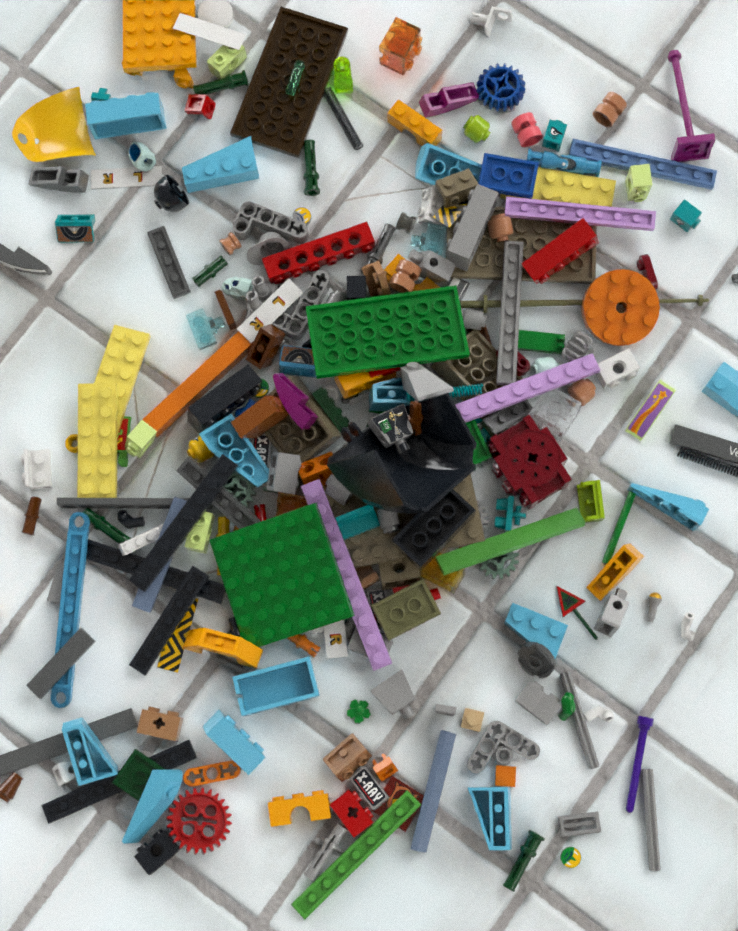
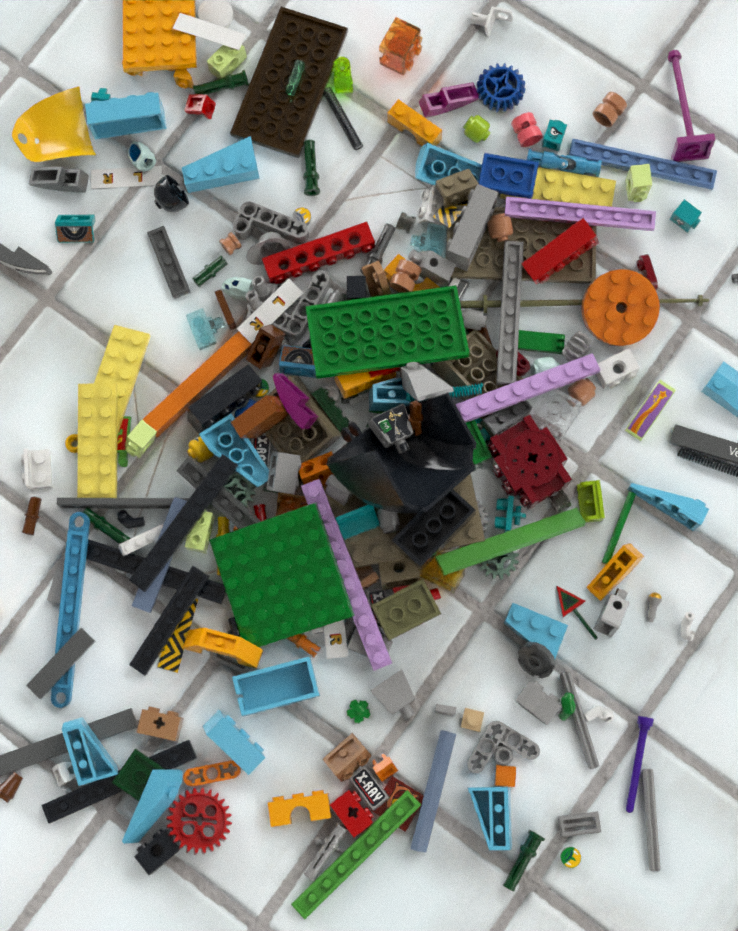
none -> clear smoke wheel [548,490,572,514]

